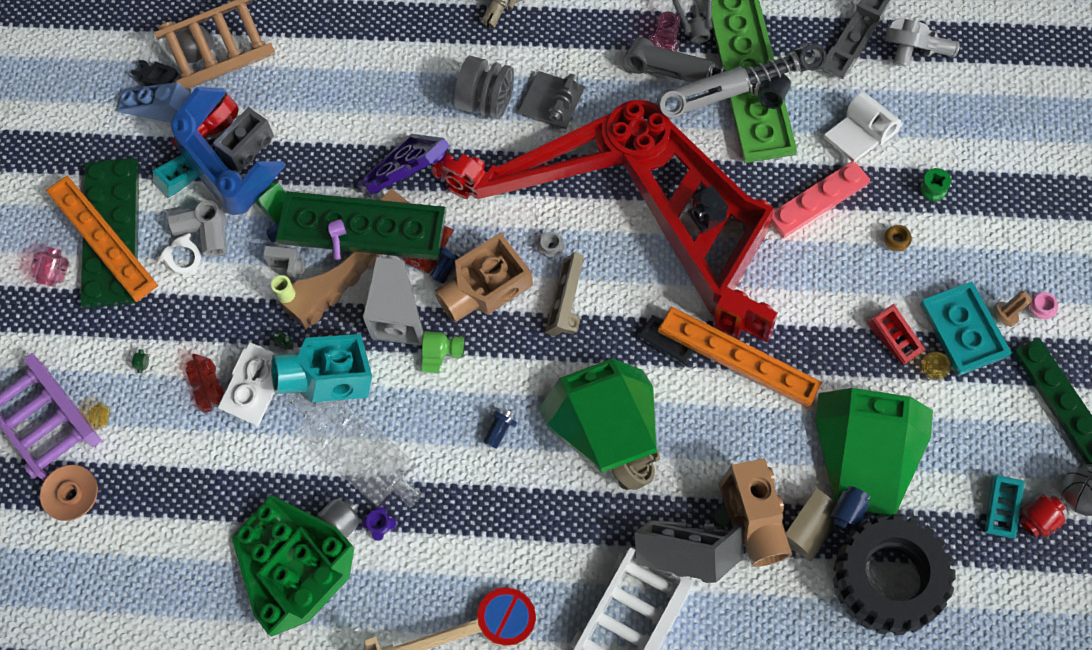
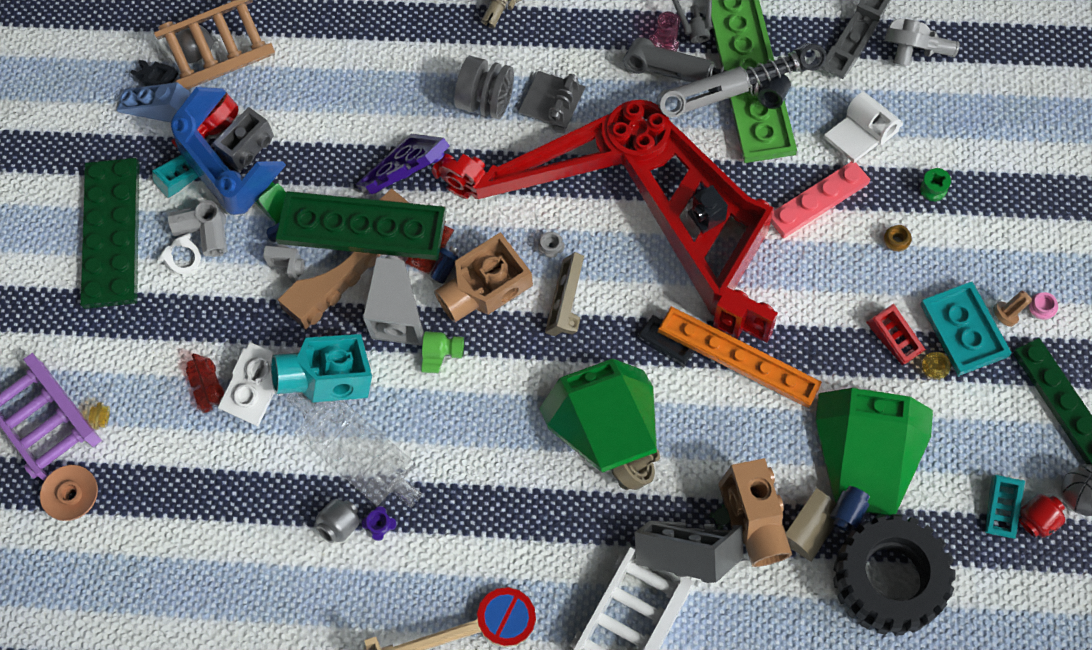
clear pink head [29,246,69,287] -> none
orange tile [45,175,158,302] -> none
dark green piece [132,349,149,373] -> none
green wedge [231,495,354,636] -> none
yellowish green hinge [271,275,296,303] -> none
dark green piece [272,332,294,350] -> none
medium lavender hand [328,219,346,260] -> none
dark blue piece [484,409,517,449] -> none

